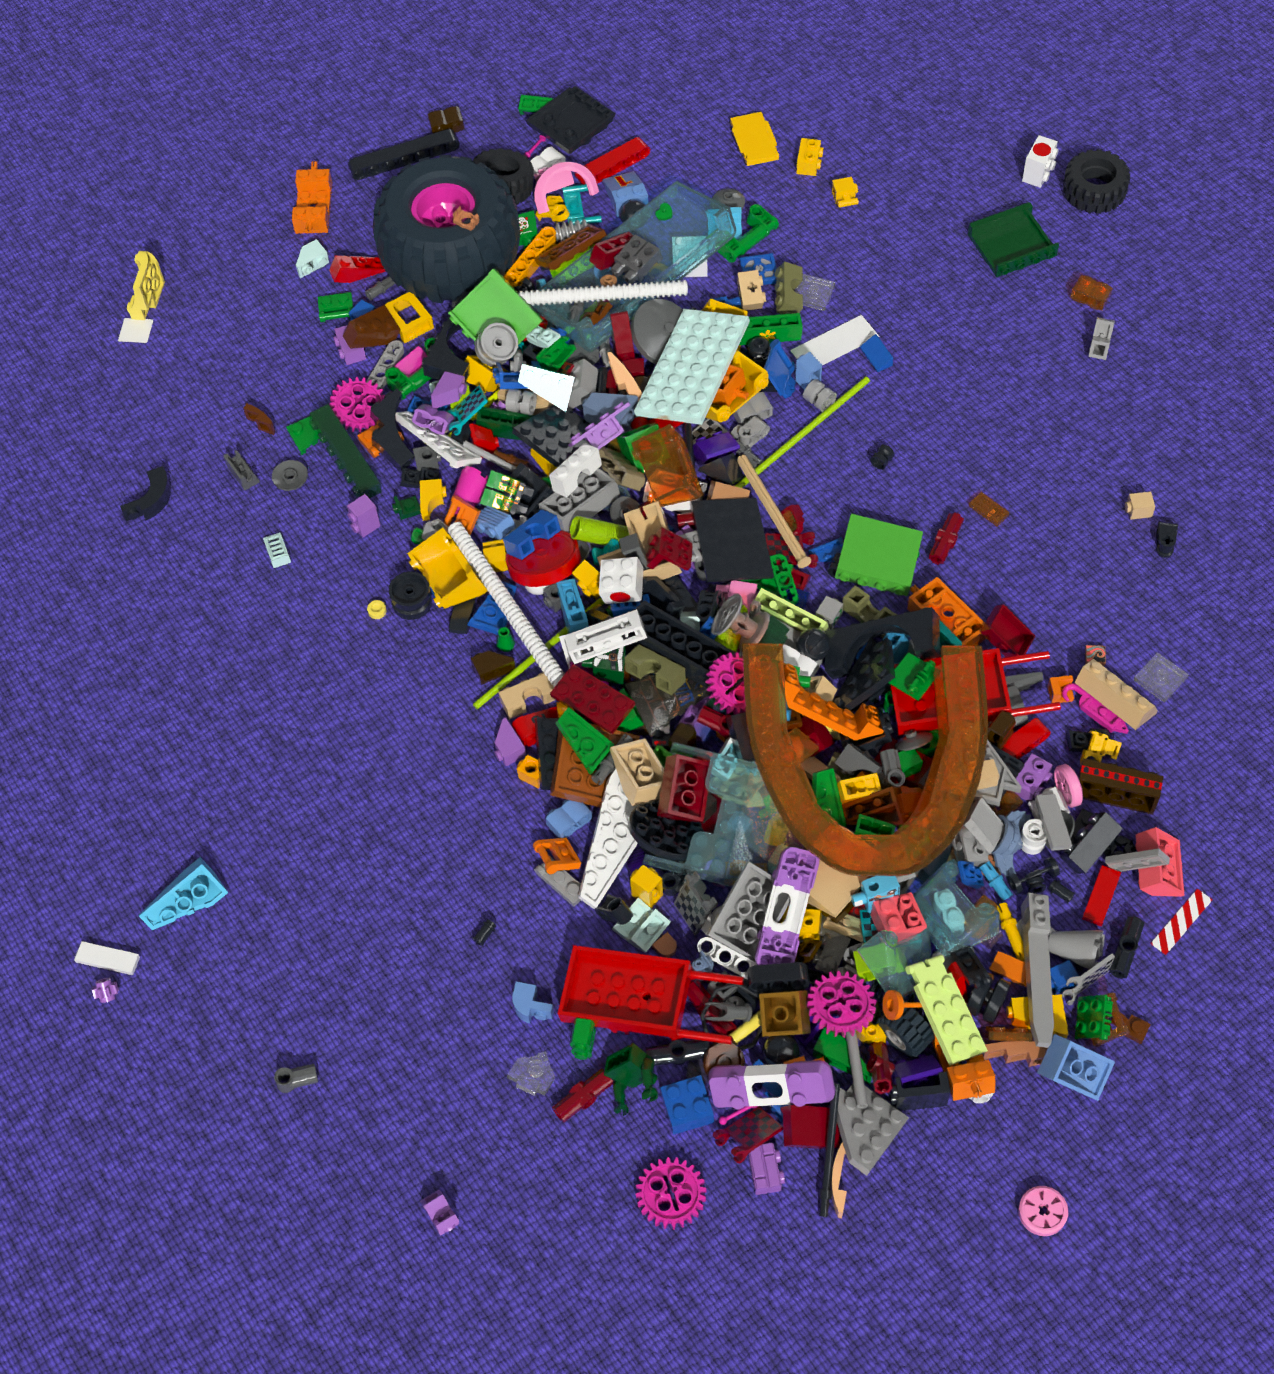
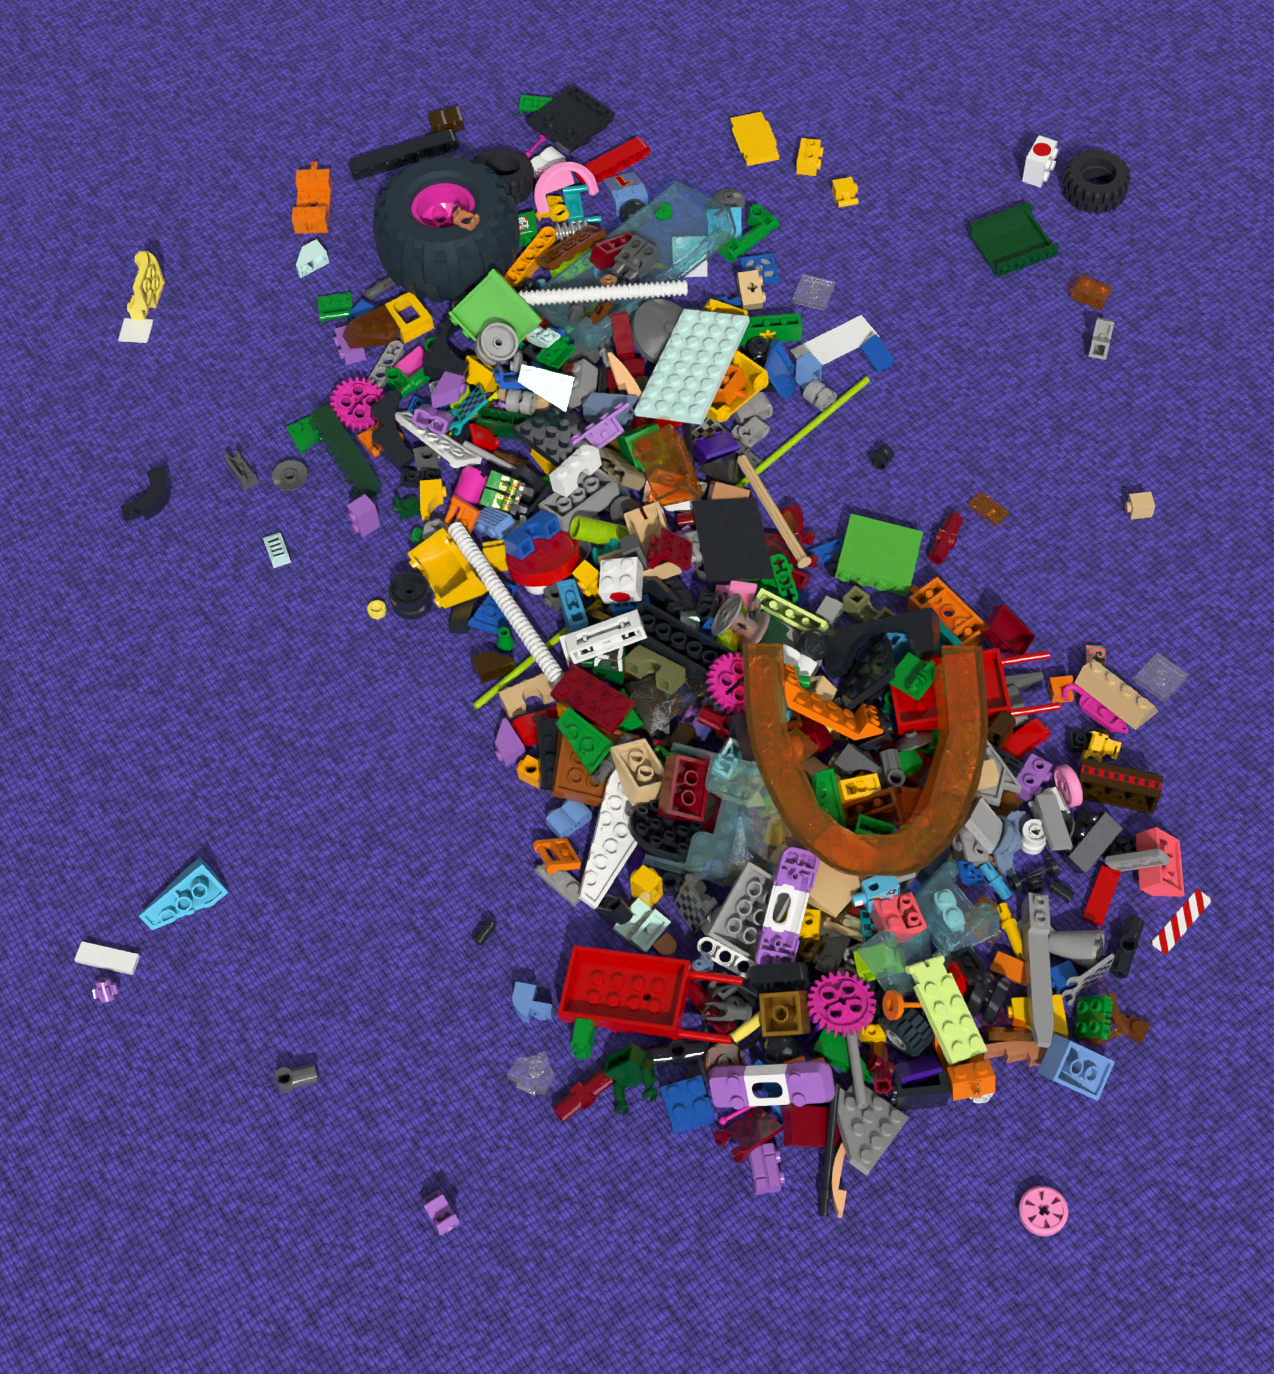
reddish brown slope [243,403,275,435] -> none
red slope [329,255,386,283] -> none
dark pink gear [636,1157,706,1230] -> none
olive arch [775,261,803,314] -> none
black piece [1156,522,1178,558] -> none

